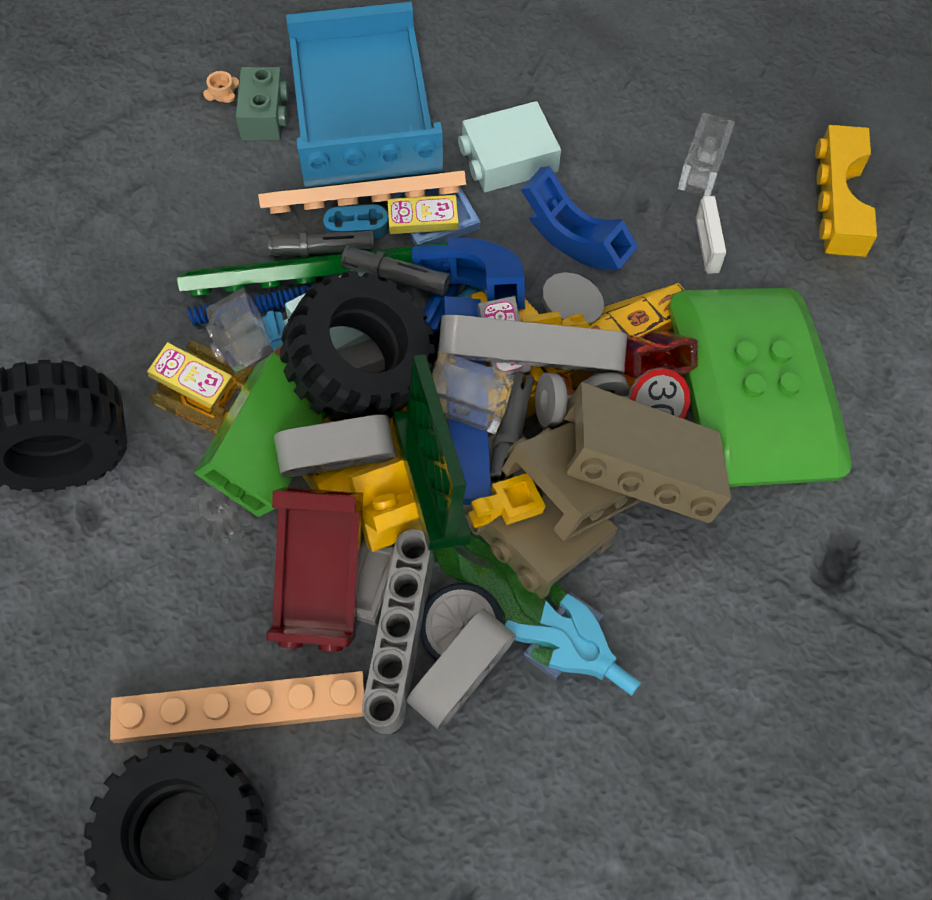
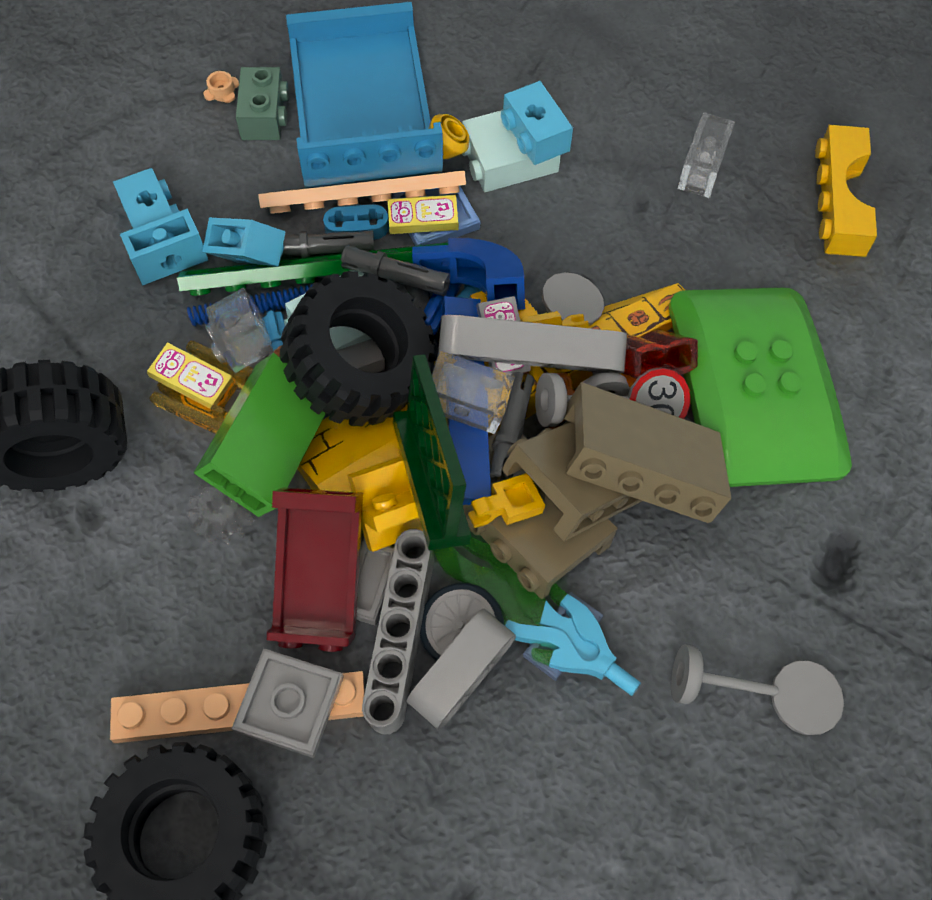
light grey beam [274,415,396,477] -> none
blue arch [521,166,638,270] -> none
white tile [695,196,726,274] -> none
none -> medium azure brick [113,168,179,229]
none -> medium azure brick [120,209,208,286]
none -> medium azure brick [202,217,286,267]
none -> light grey tile [231,649,344,758]
none -> yellow cone [428,114,469,159]
none -> medium azure brick [501,81,573,165]
none -> light grey piece [671,644,844,735]

